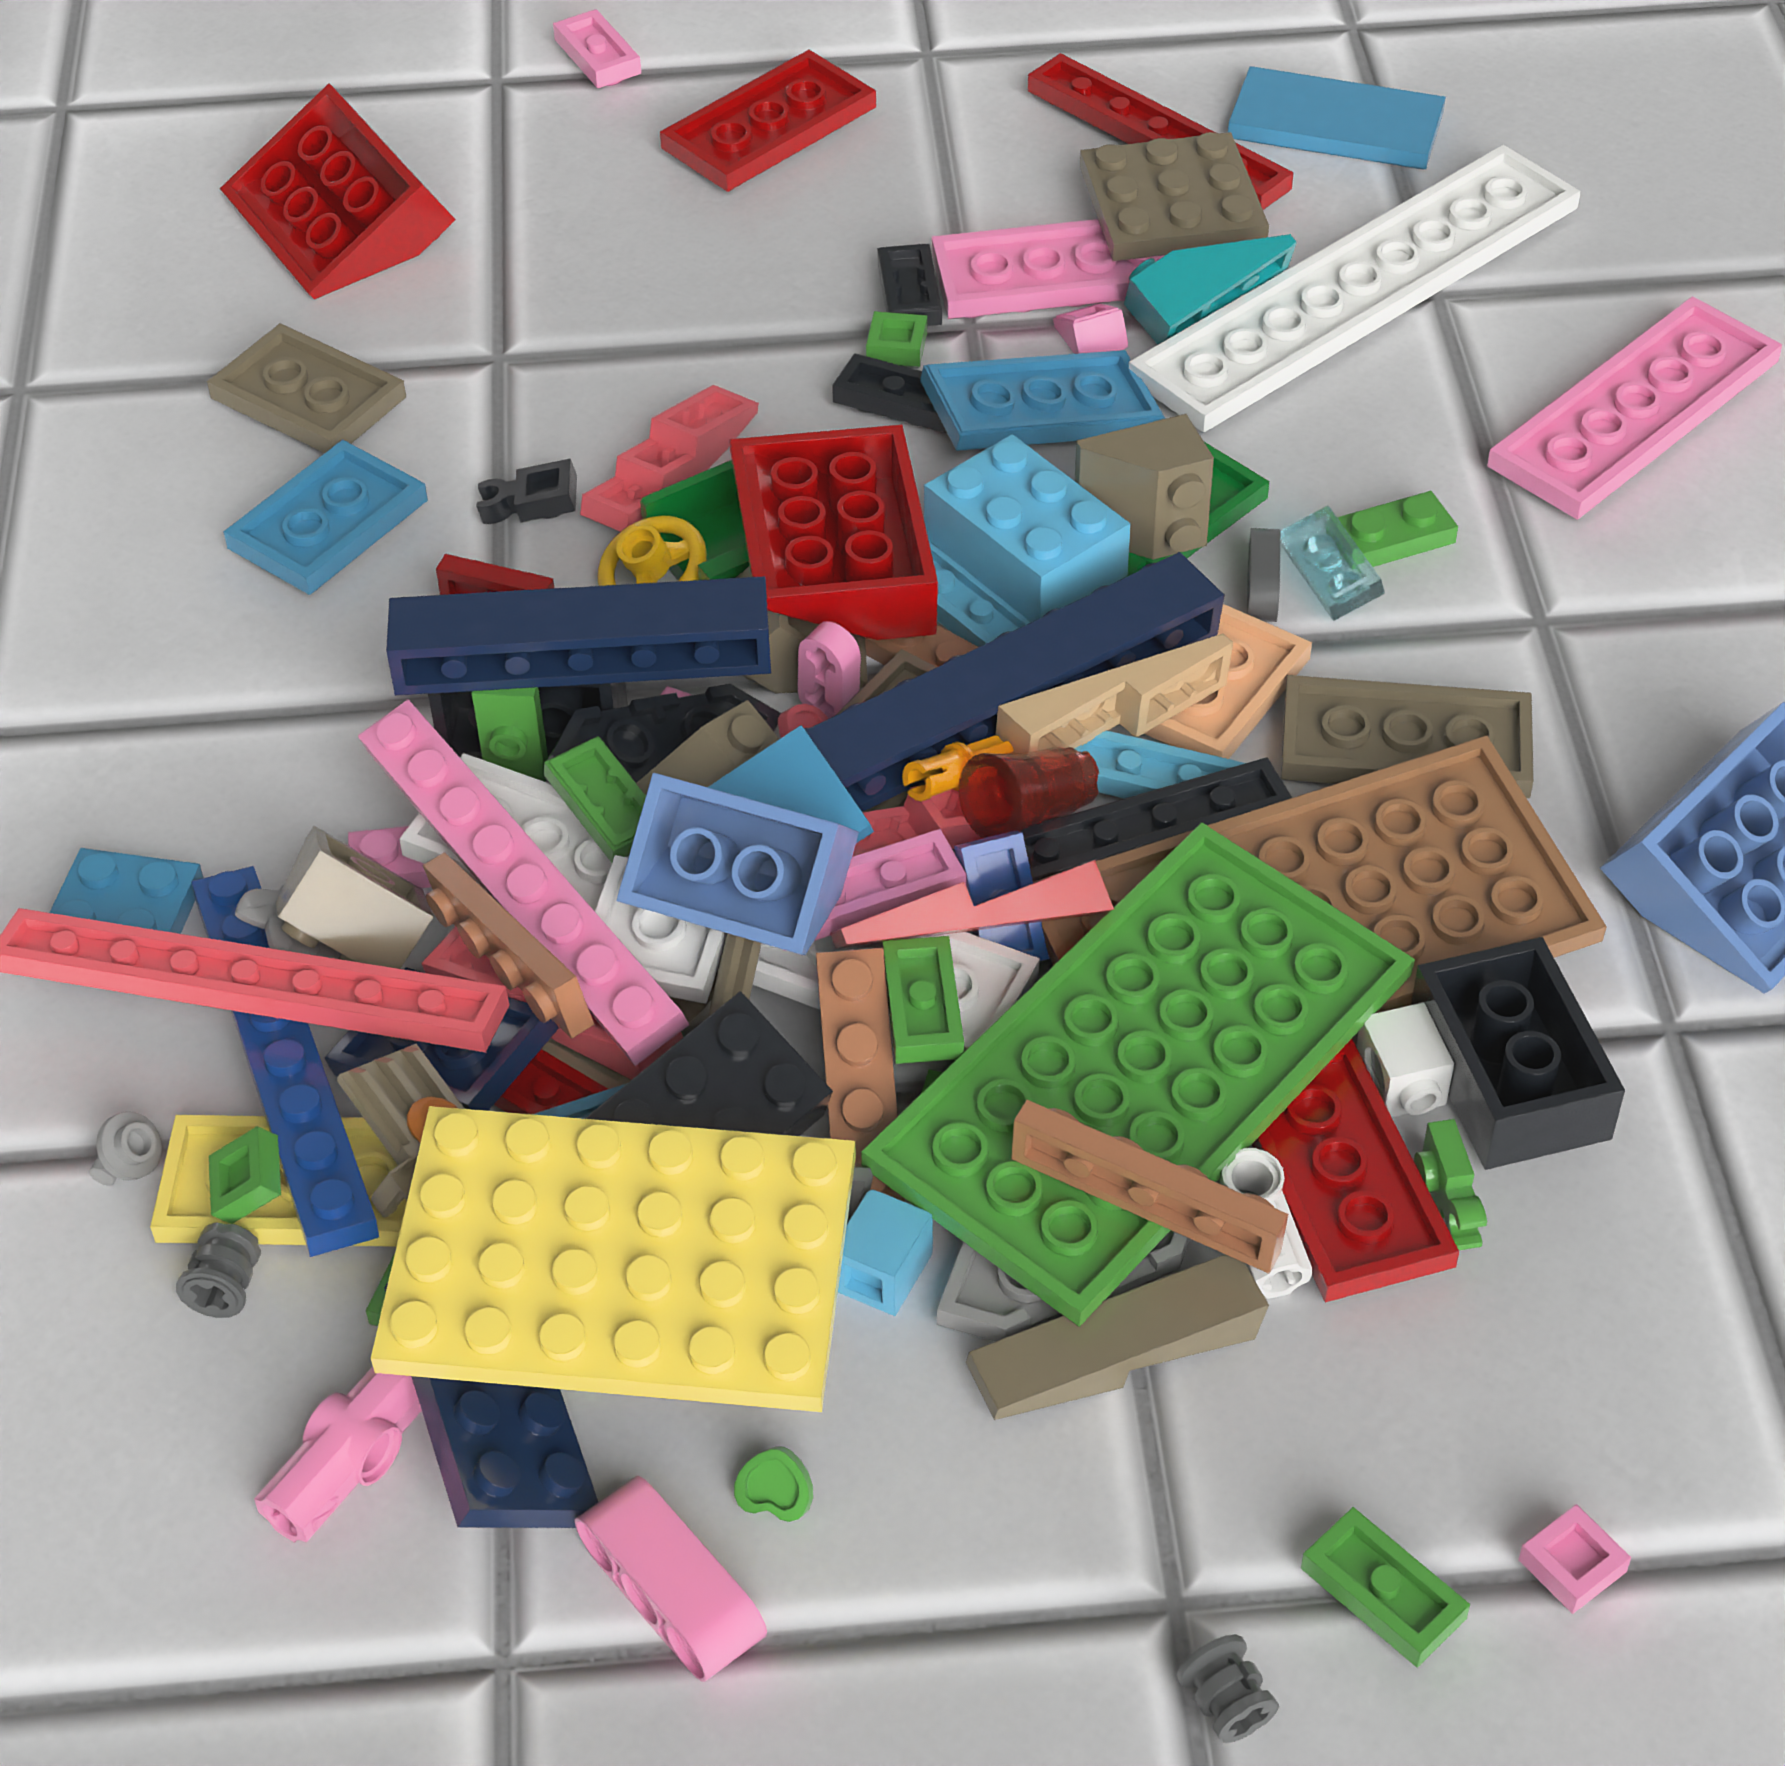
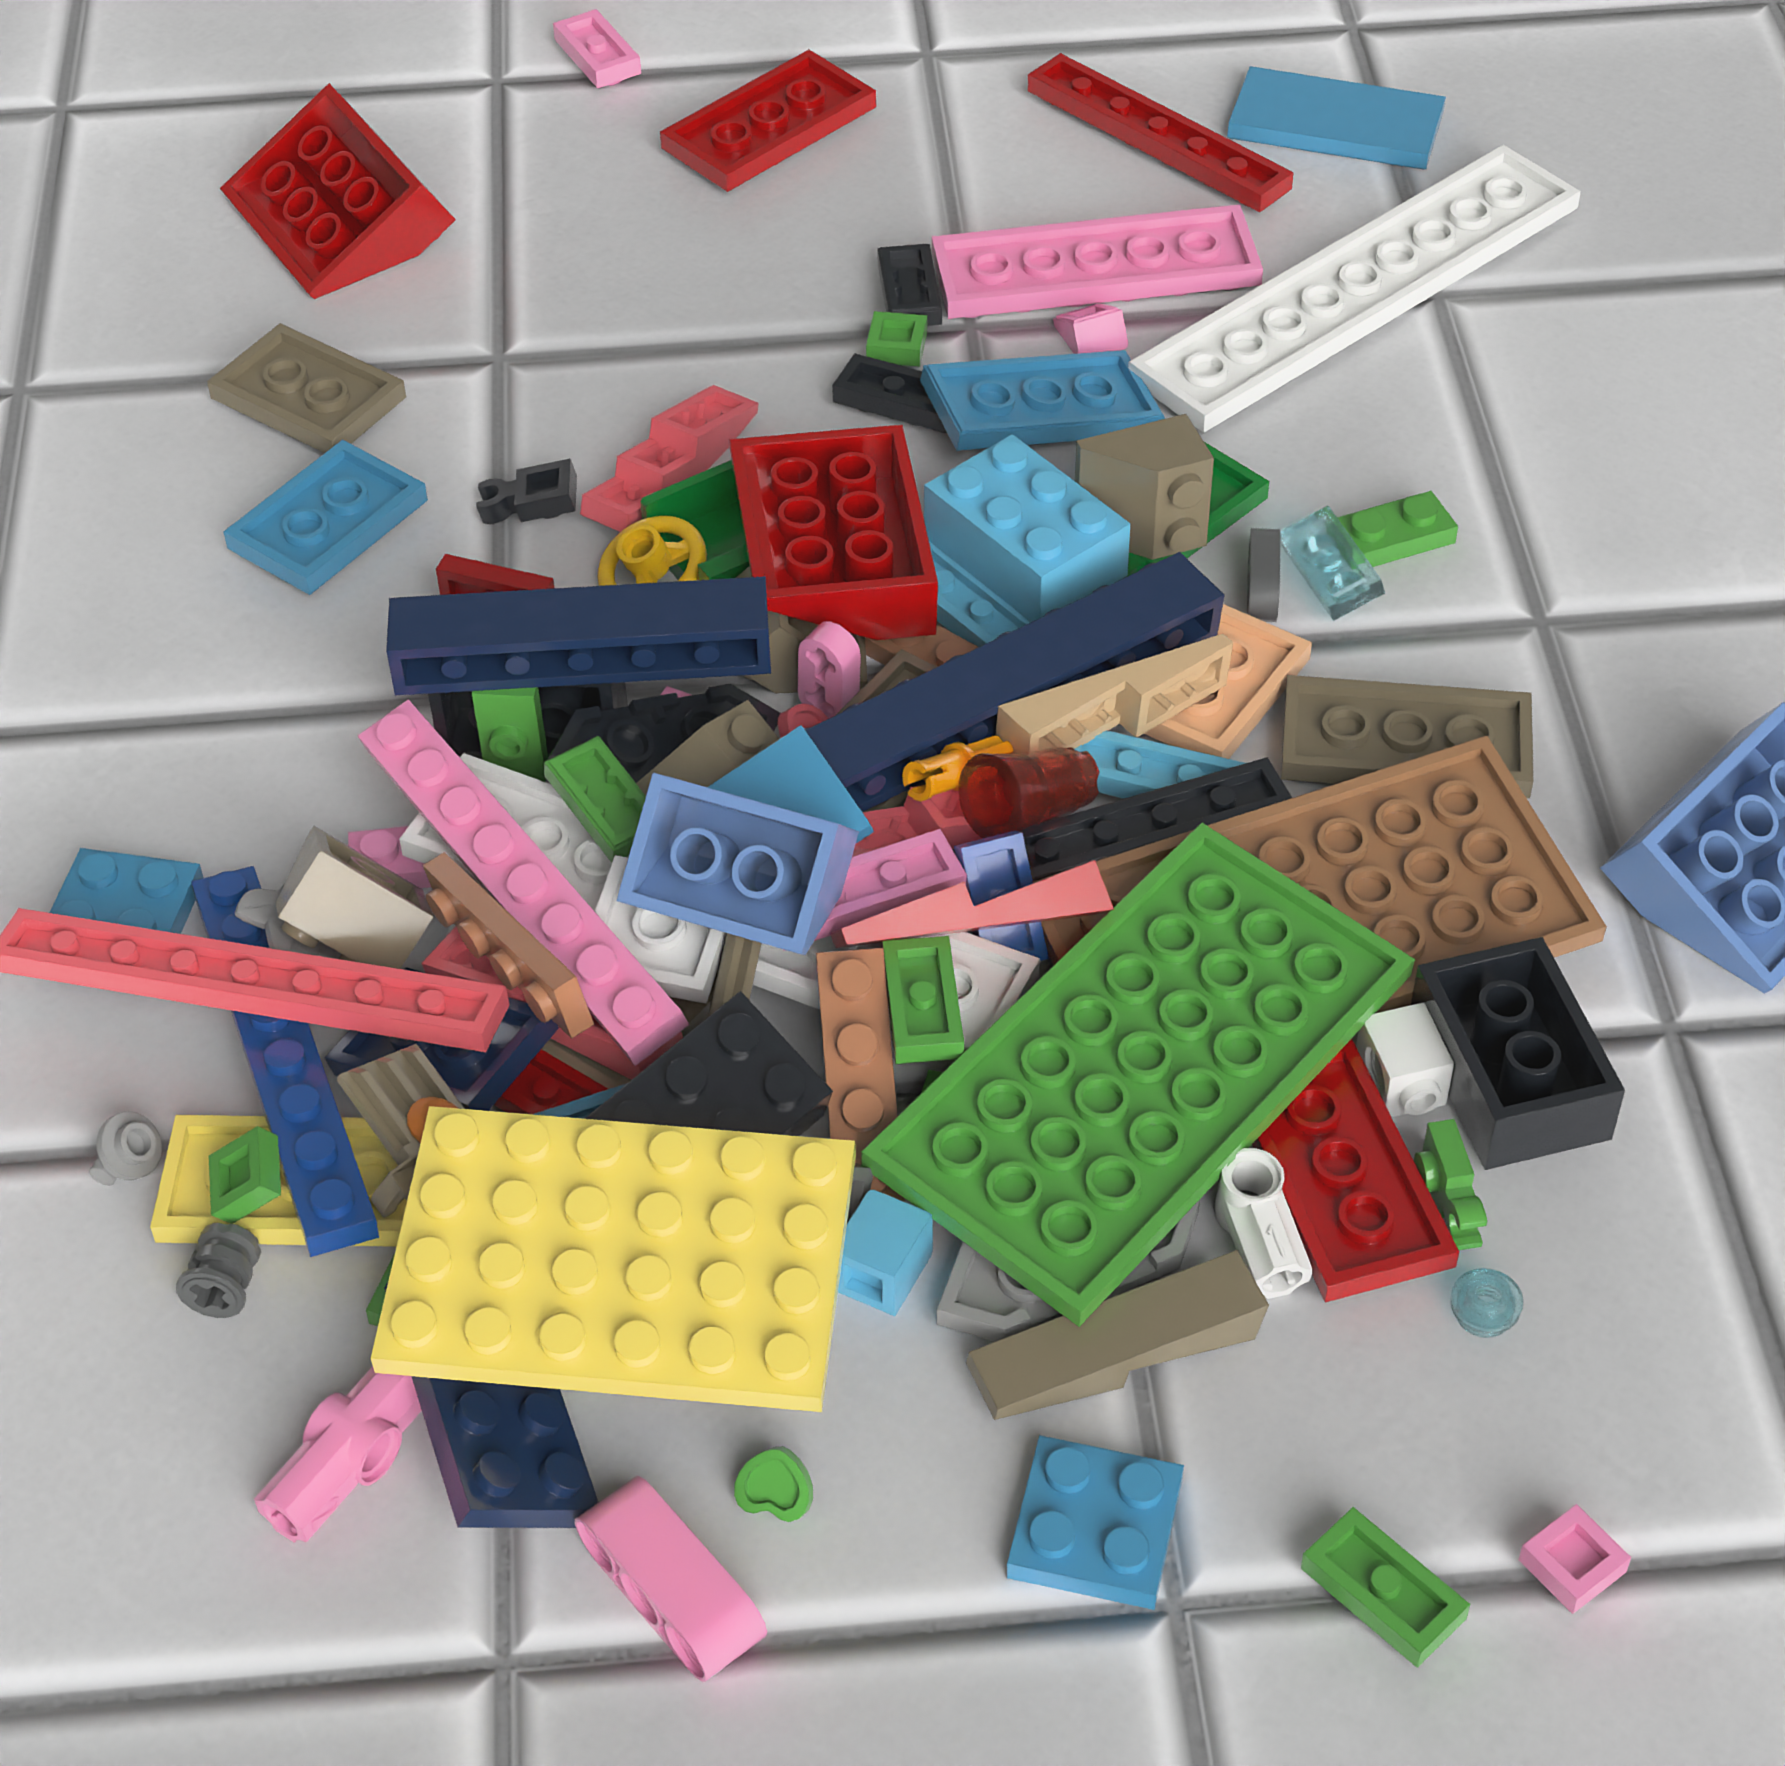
nougat plate [1011,1100,1289,1274] -> none
dark tan plate [1080,132,1269,261] -> none
teal slope [1124,234,1297,345] -> none
dark grey bush [1176,1634,1279,1743] -> none
bright pink plate [1487,296,1783,520] -> none
none -> dark azure plate [1007,1435,1184,1610]
none -> clear light blue plate [1450,1268,1523,1338]

